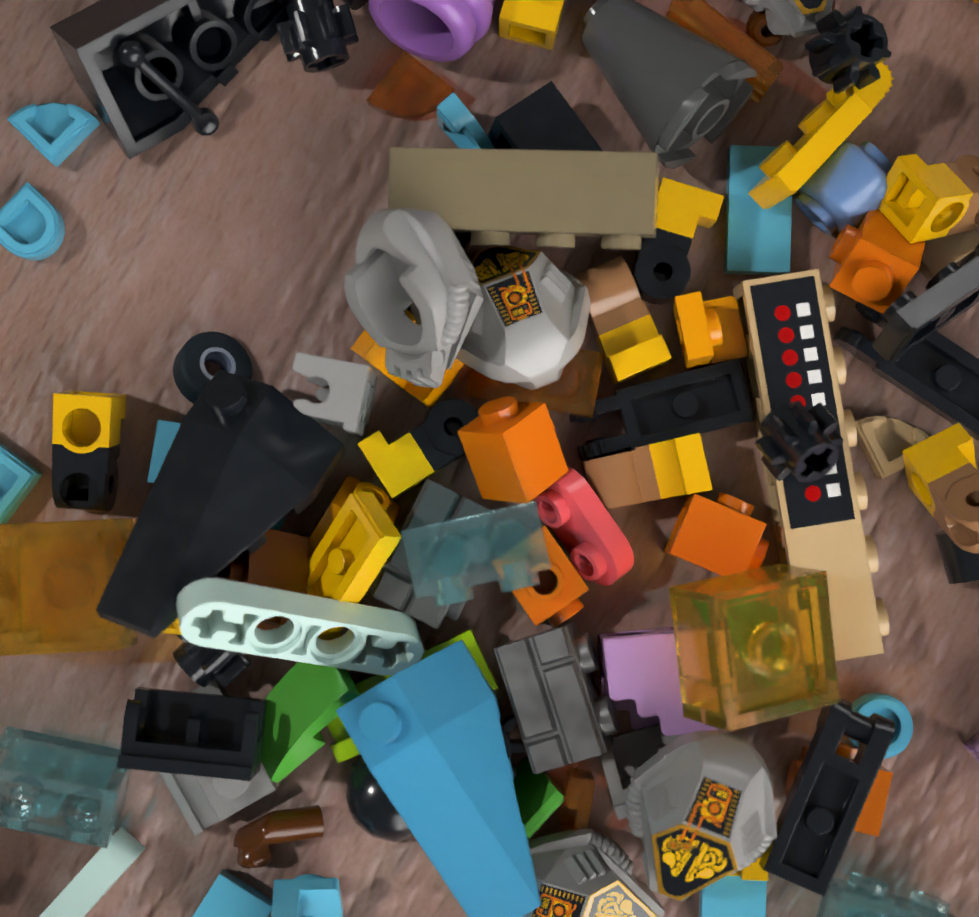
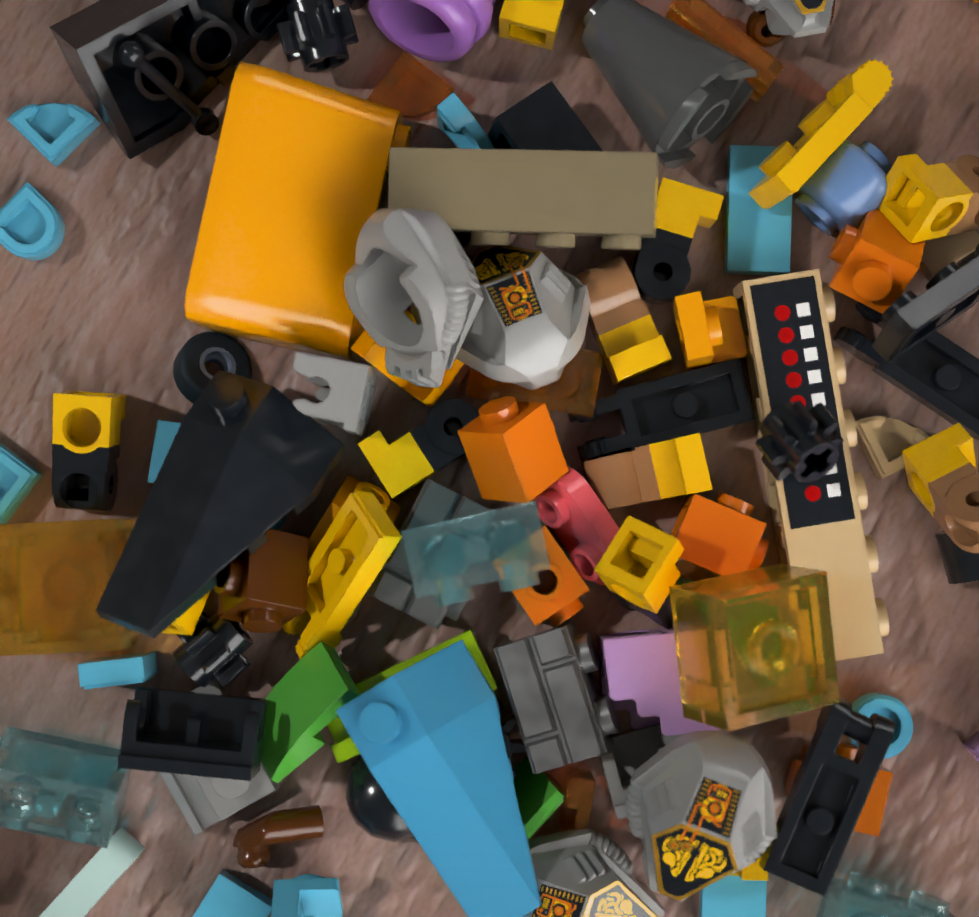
light aqua beam [176,578,424,675] -> none
black gear [804,5,891,94] -> none
none -> medium azure tile [77,651,158,689]
none -> light orange windscreen [185,62,411,362]
none -> yellow leg [594,515,695,629]

